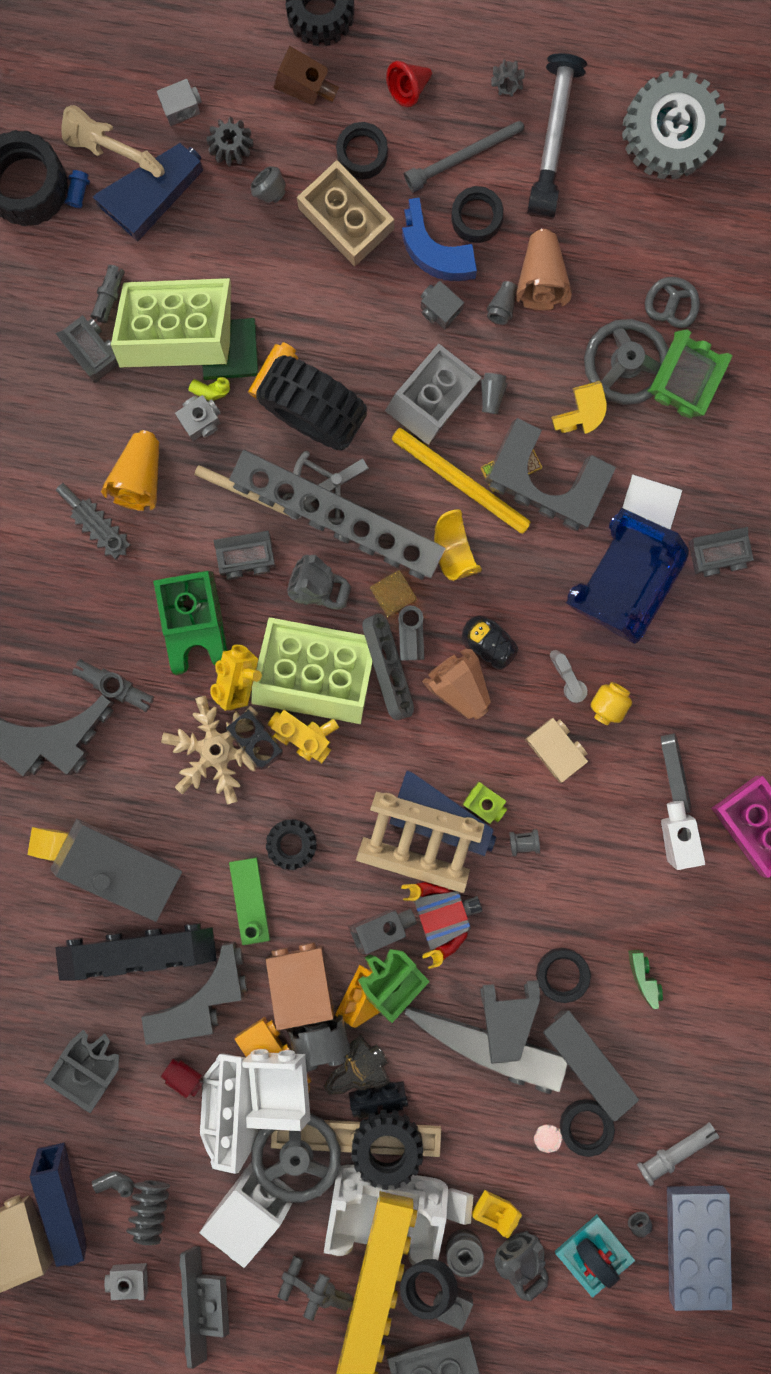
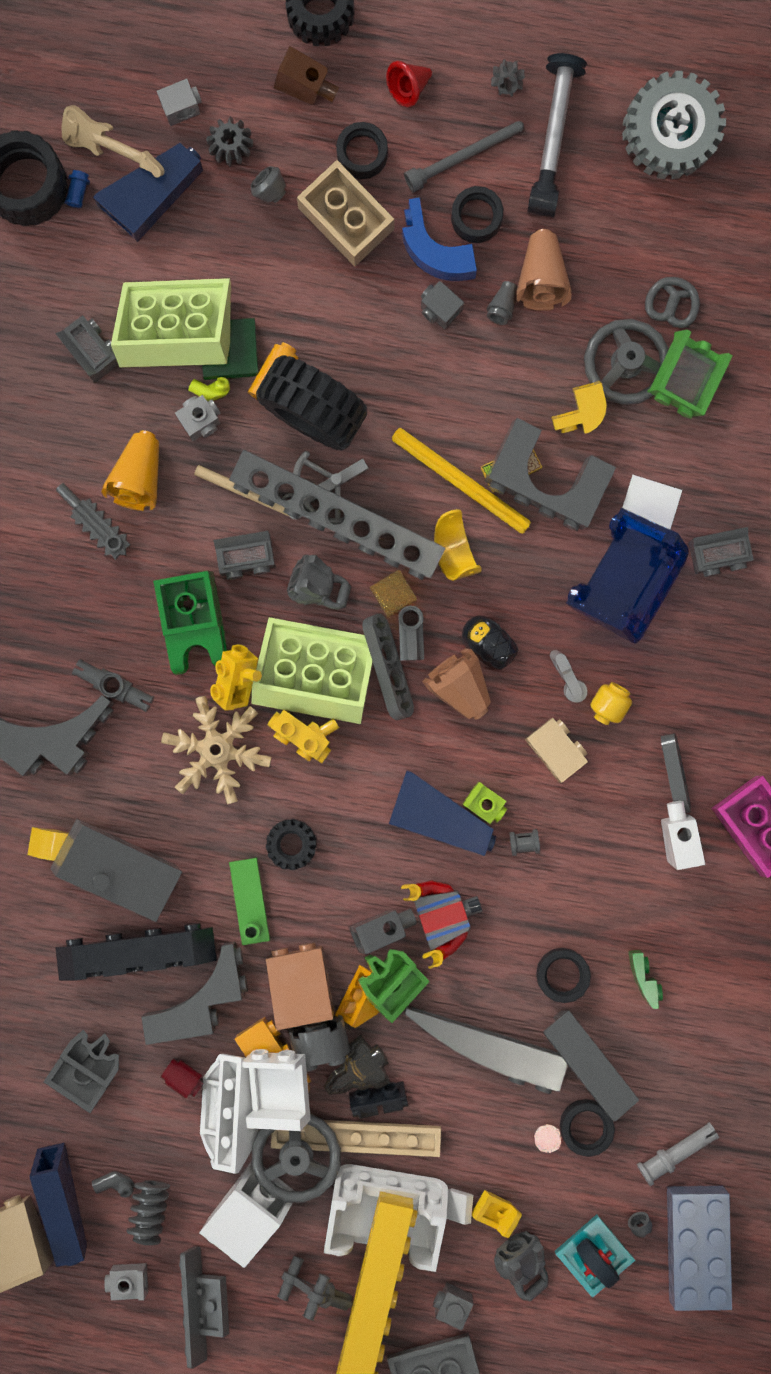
dark grey pin [90,265,125,323] -> none
black piece [226,709,283,770] -> none
black tyre [351,1110,423,1190] -> none
tan fence [356,791,484,893] -> none
light grey slope [385,343,482,445] -> none
black tyre [400,1259,458,1319] -> none
dark grey wheel [446,1229,484,1277] -> none
dark grey flag [480,980,540,1064] -> none
dark grey cone [481,373,508,414] -> none

